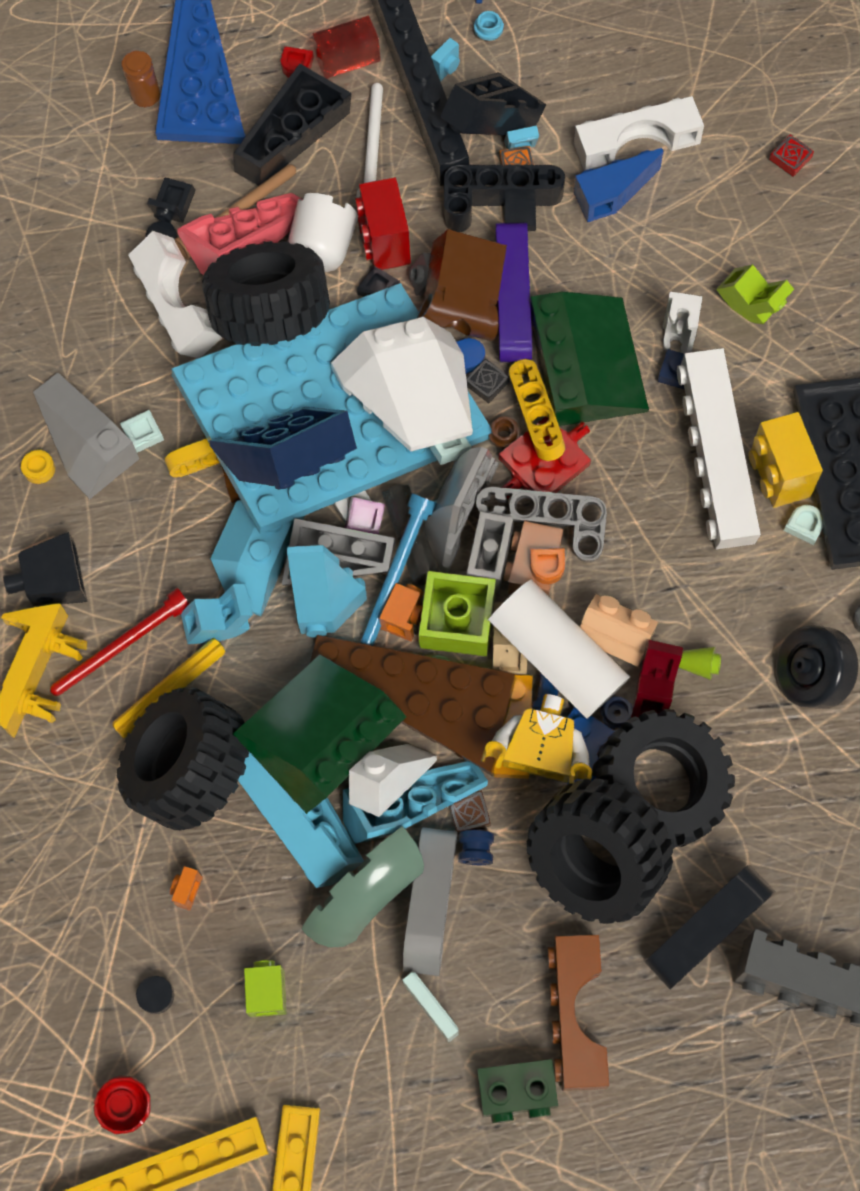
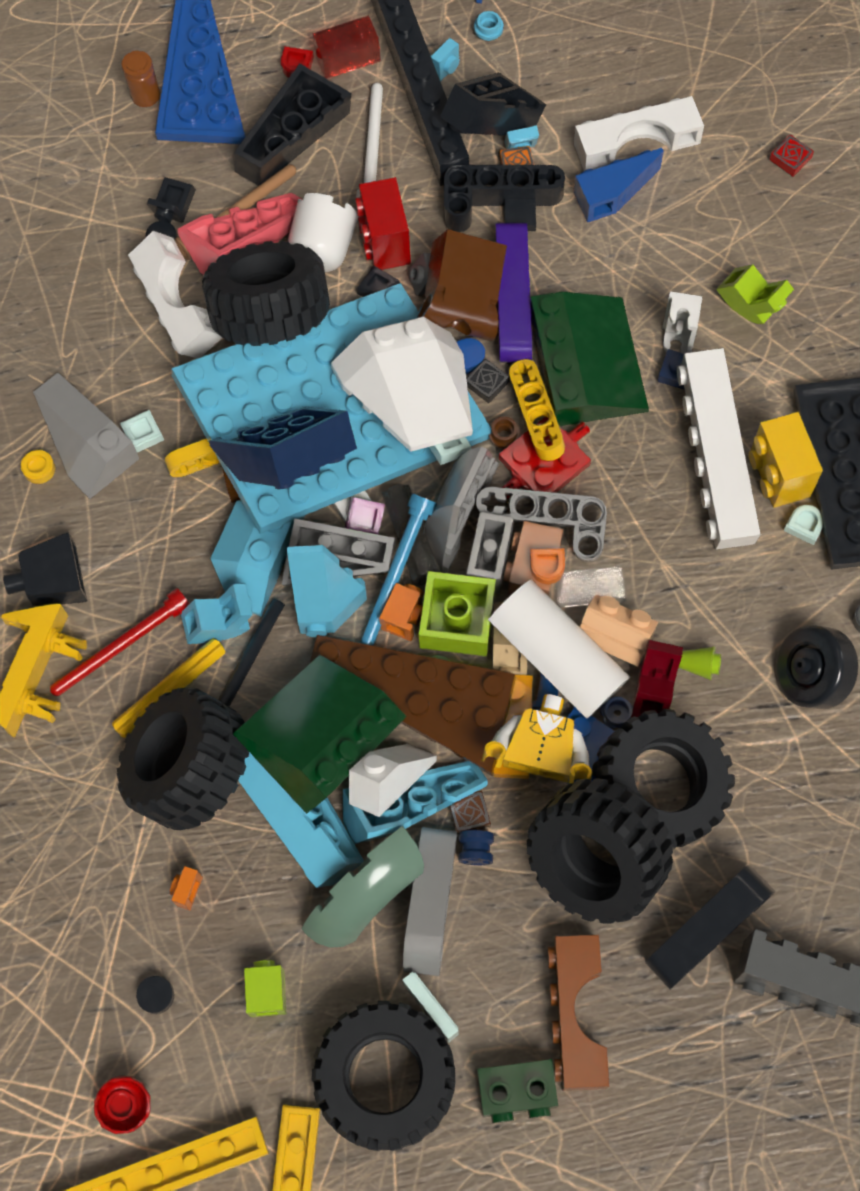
none -> black bar [218,599,285,707]
none -> black tyre [312,1001,456,1151]
none -> clear tile [555,566,626,608]

